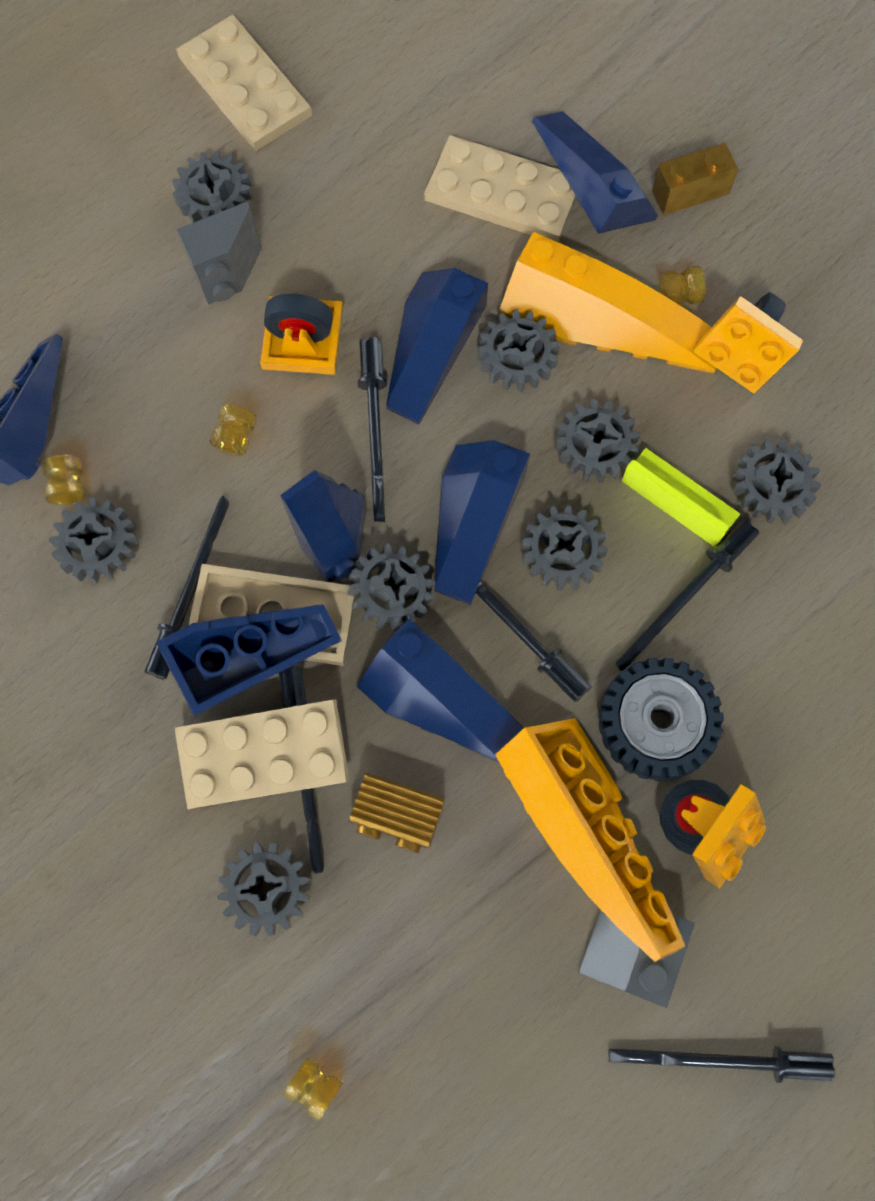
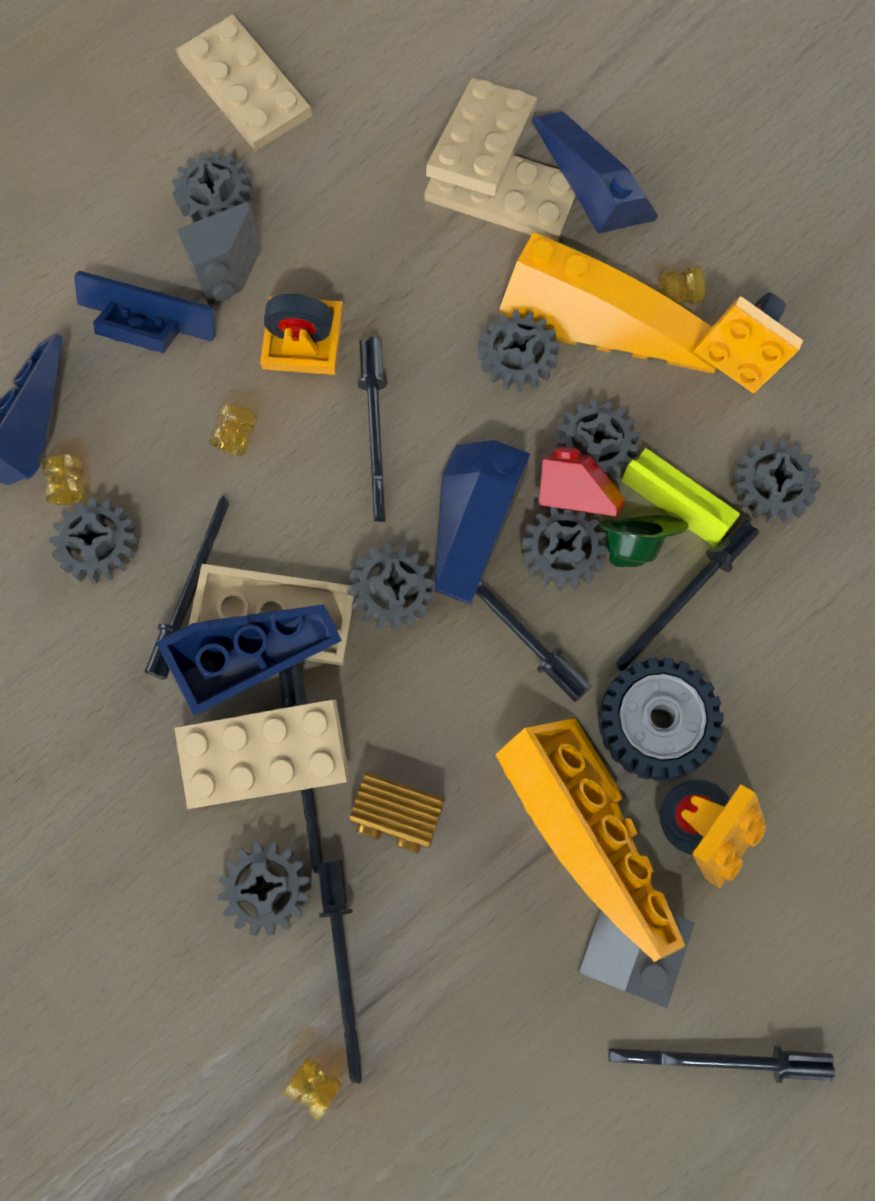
dark blue wedge [280,470,367,582] -> none
dark blue wedge [357,619,524,762] -> none
dark blue wedge [386,268,488,424] -> none
pearl gold brick [652,142,738,215] -> none
none -> dark blue bracket [74,271,216,353]
none -> black piece [318,860,362,1084]
none -> tan plate [426,78,538,197]
none -> slope [539,447,625,516]
none -> dark green piece [599,515,689,567]

